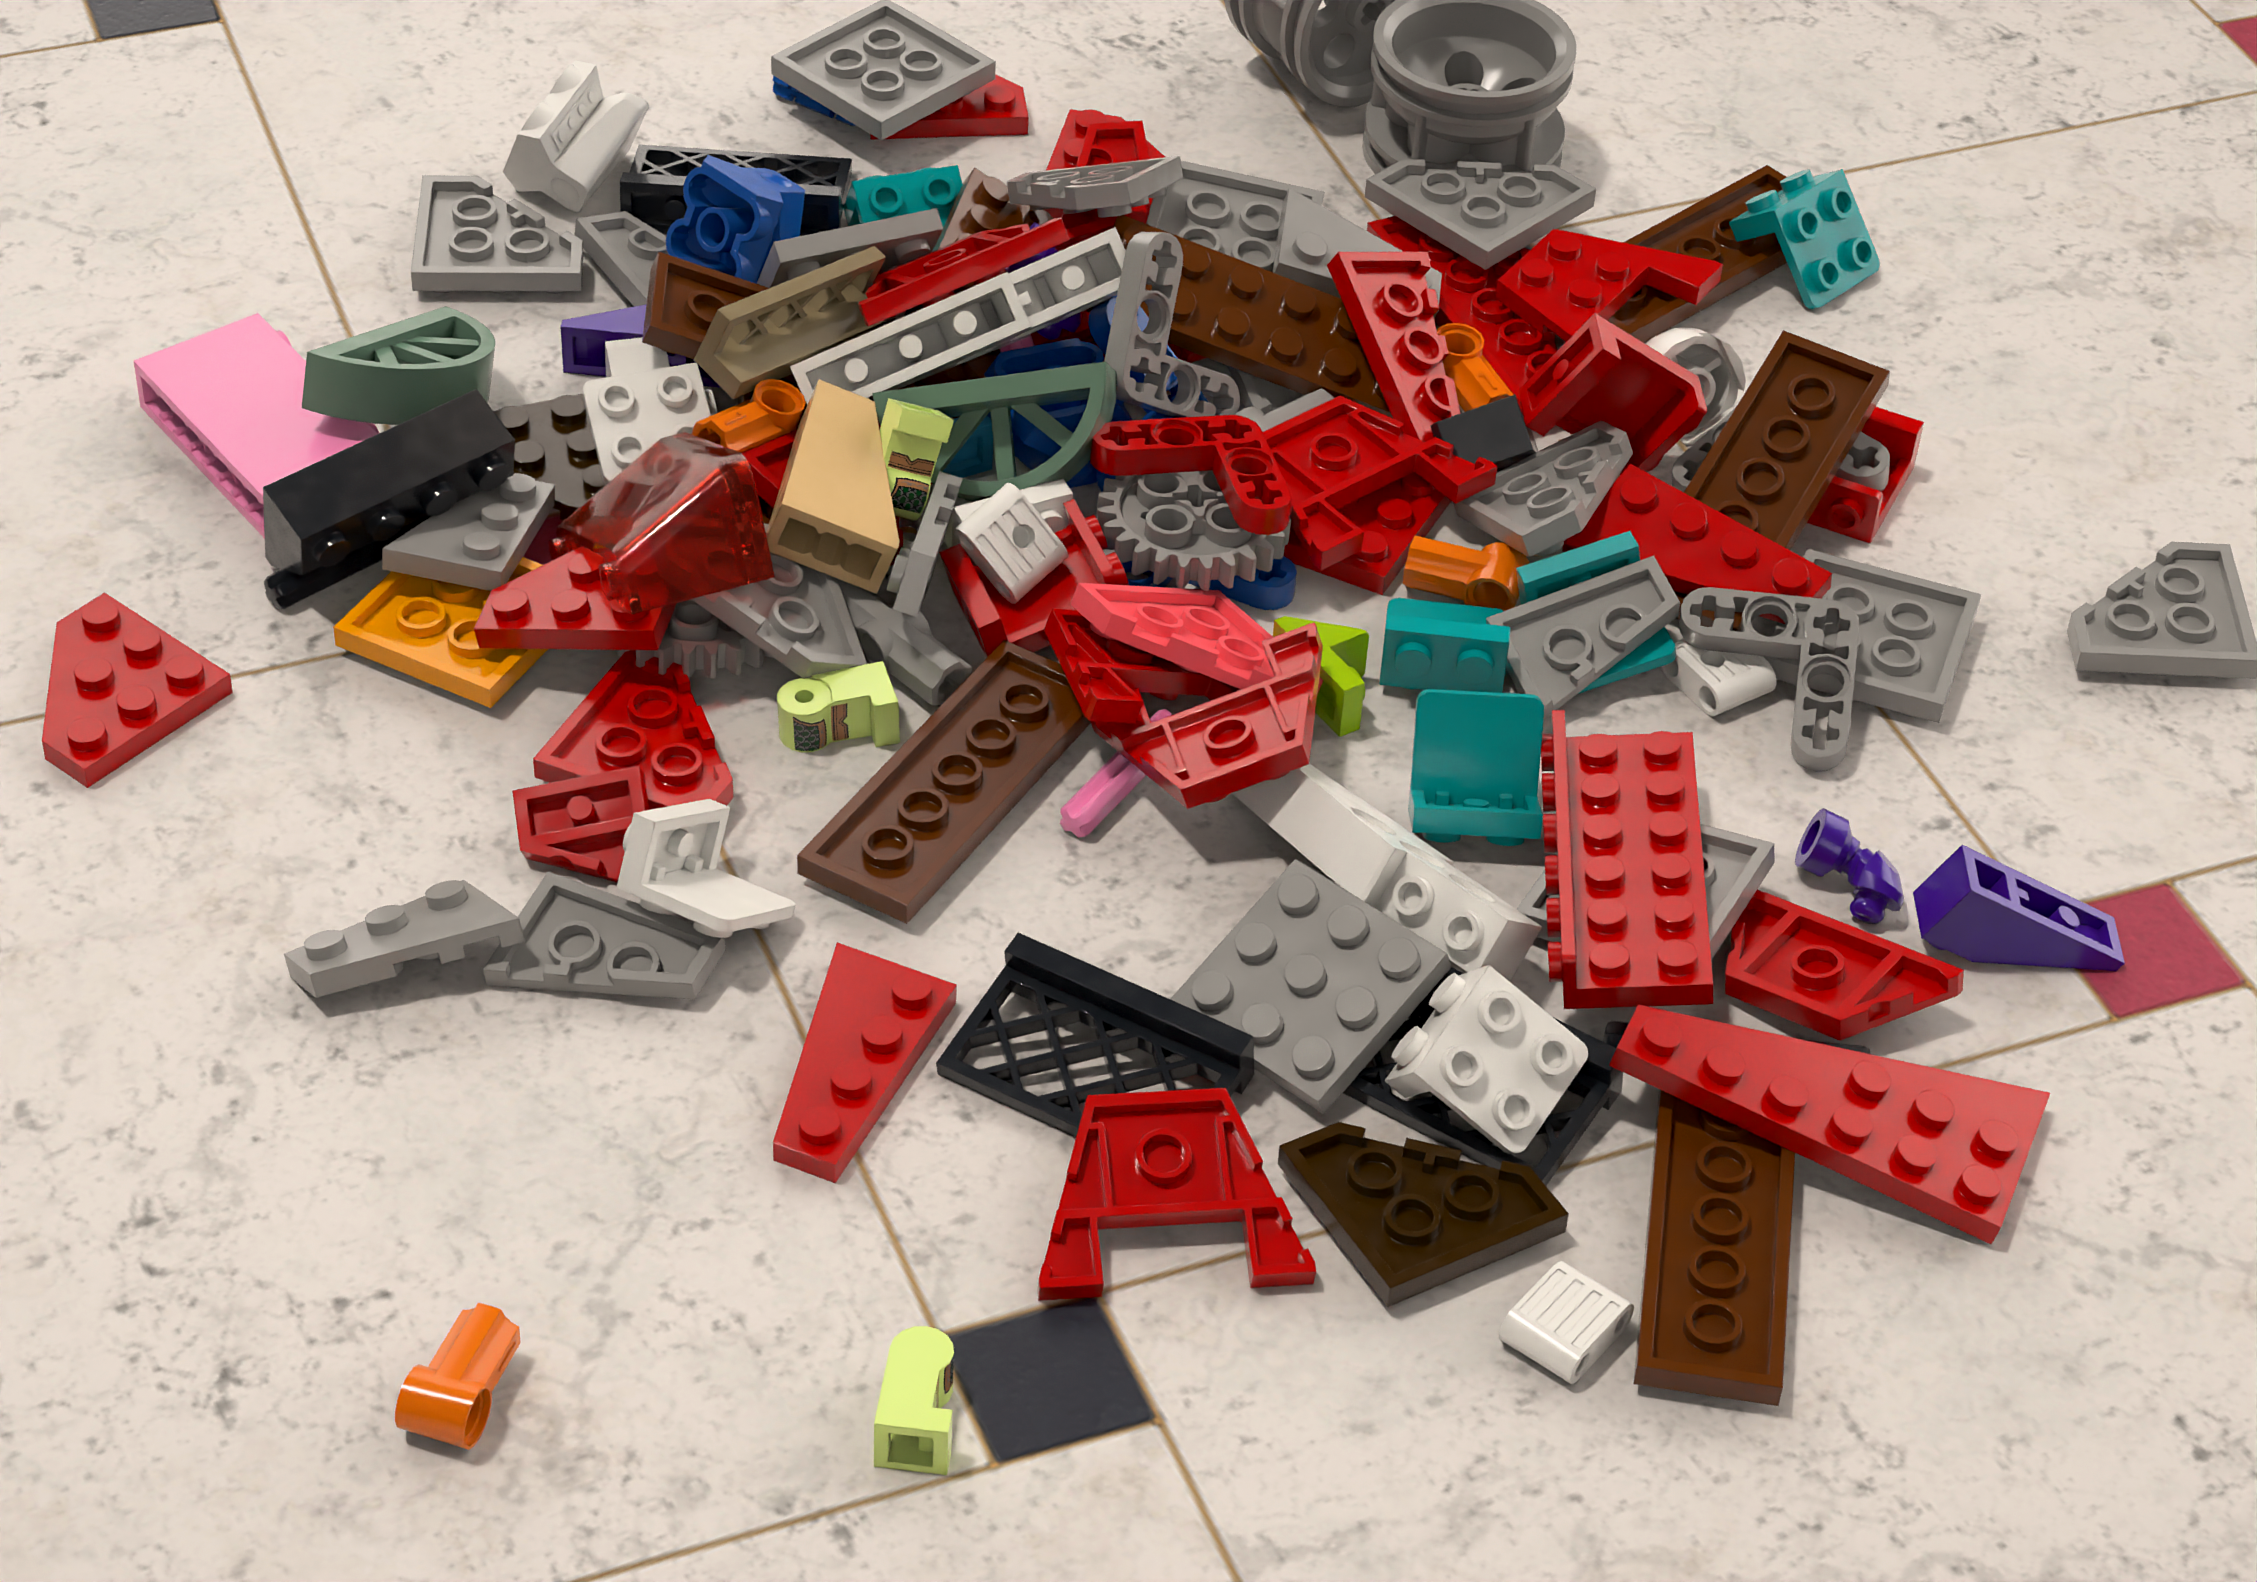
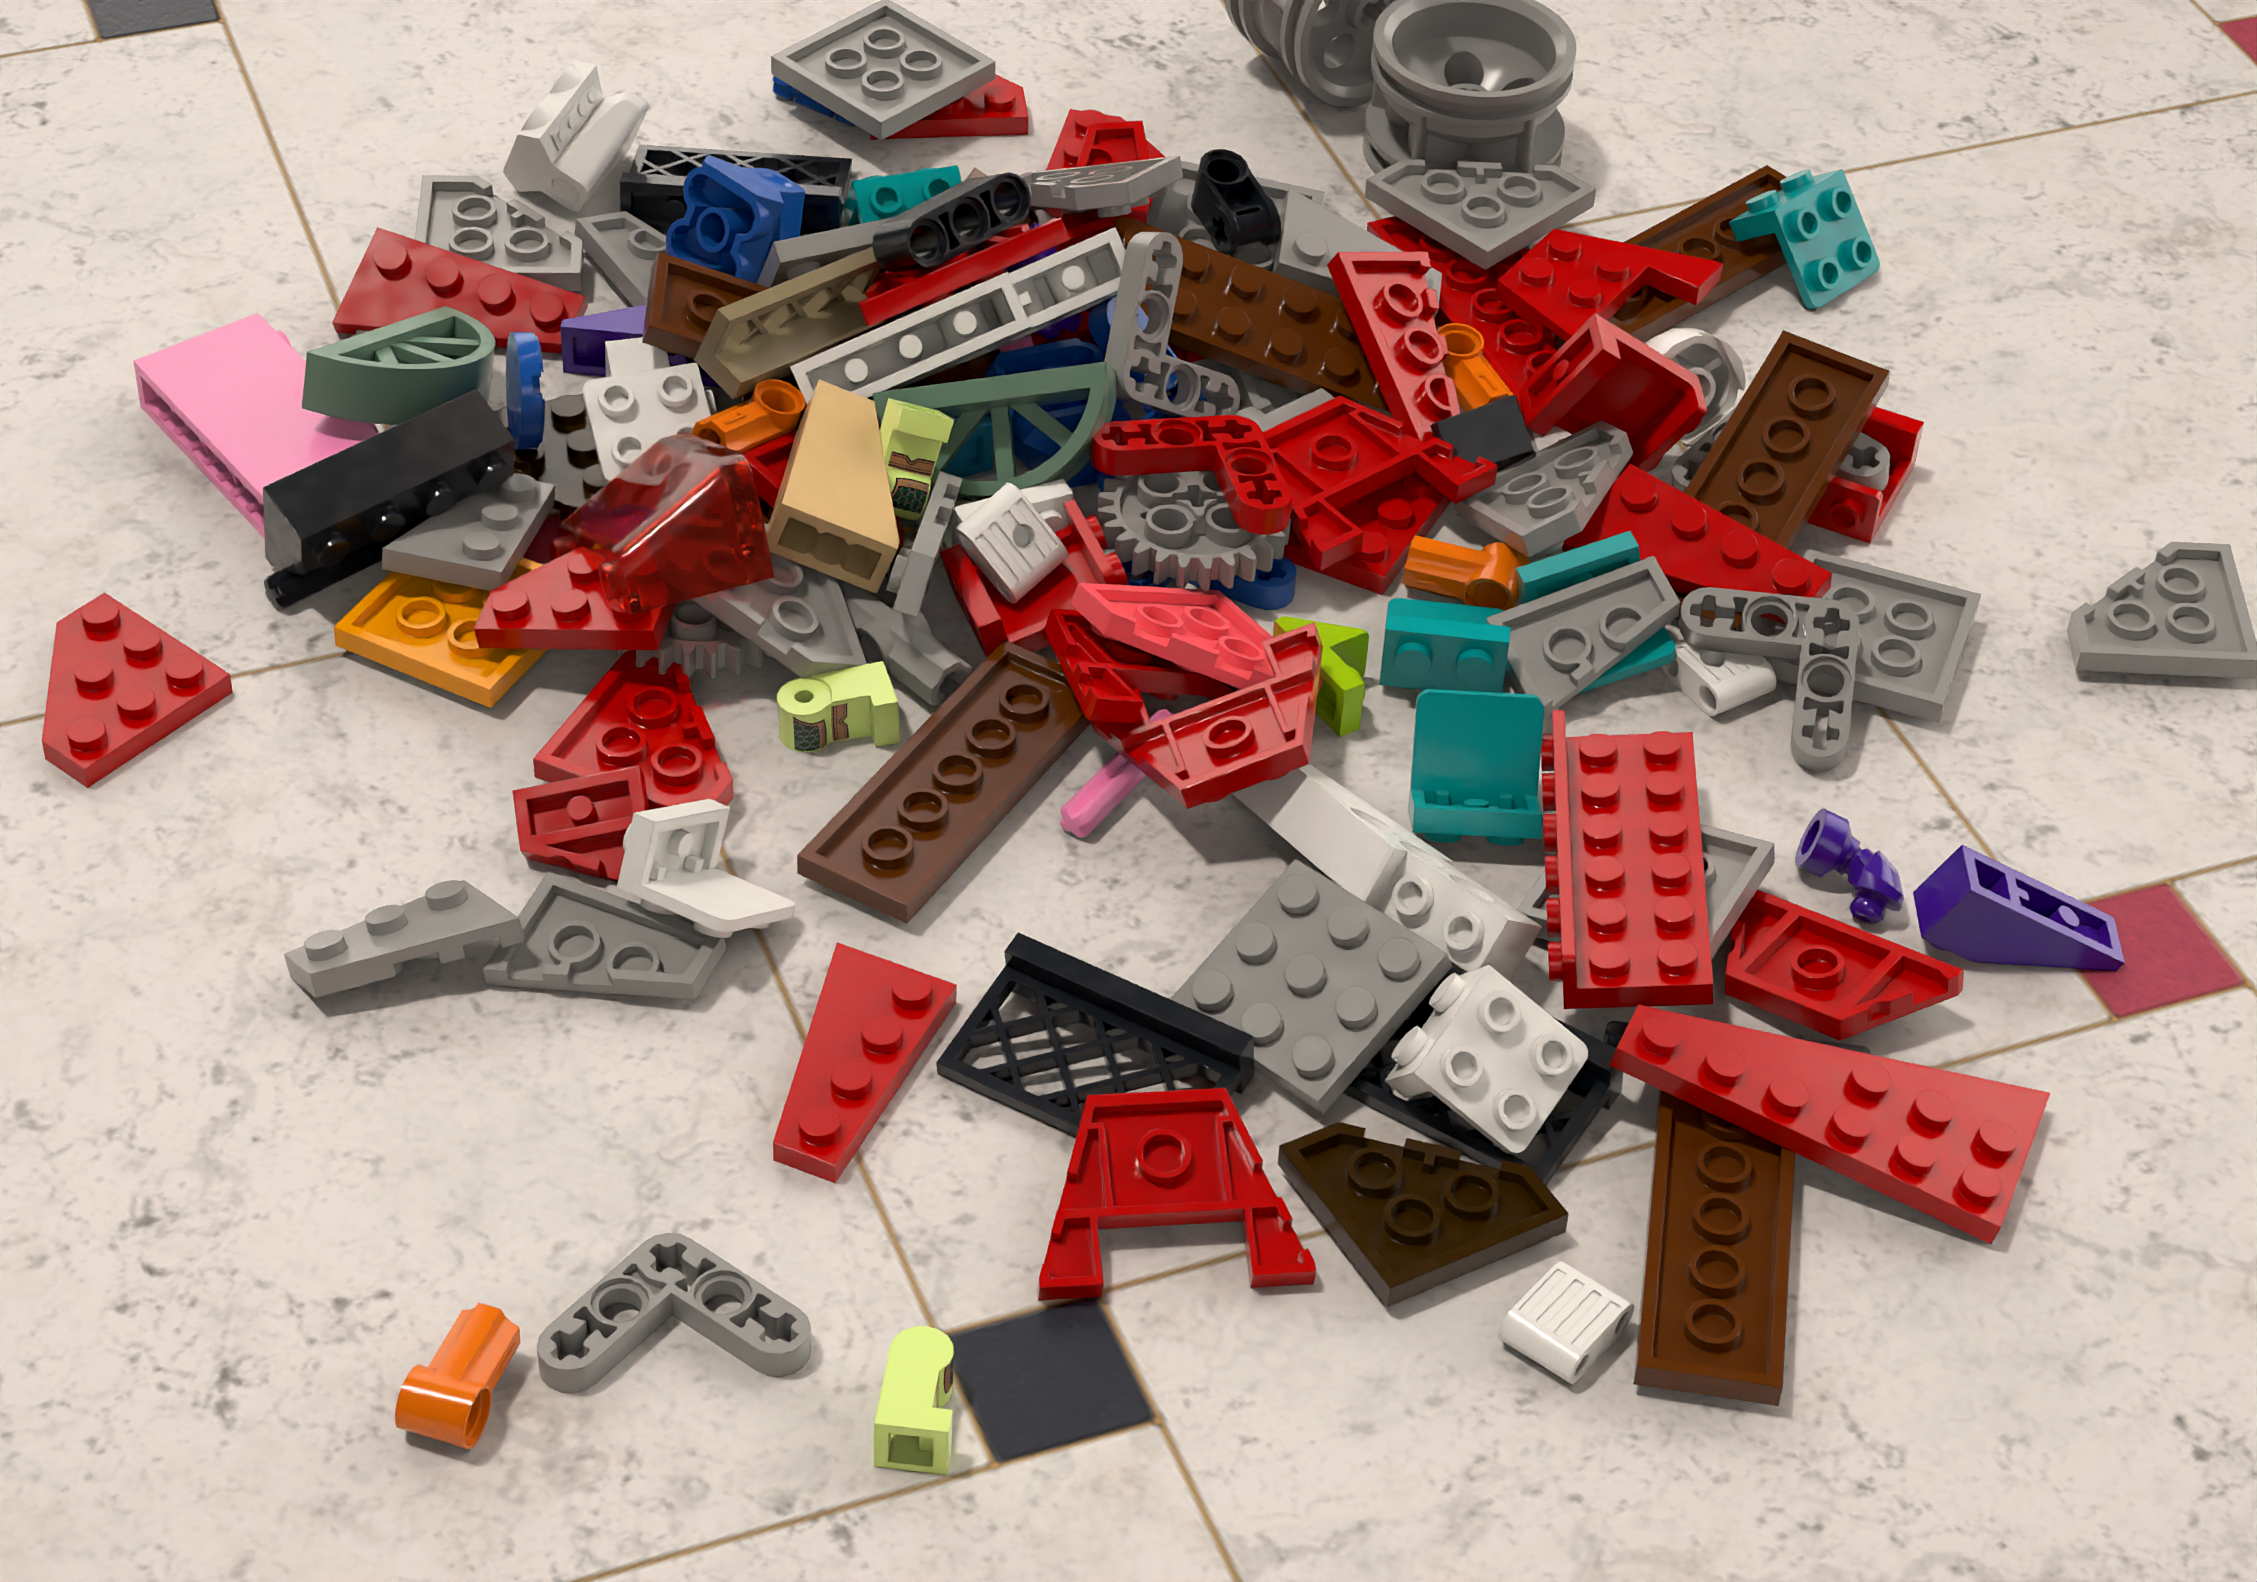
none -> wing [332,227,588,354]
none -> blue tile [506,332,545,450]
none -> light grey beam [537,1233,811,1393]
none -> black beam [872,172,1031,273]
none -> black piece [1190,149,1281,255]

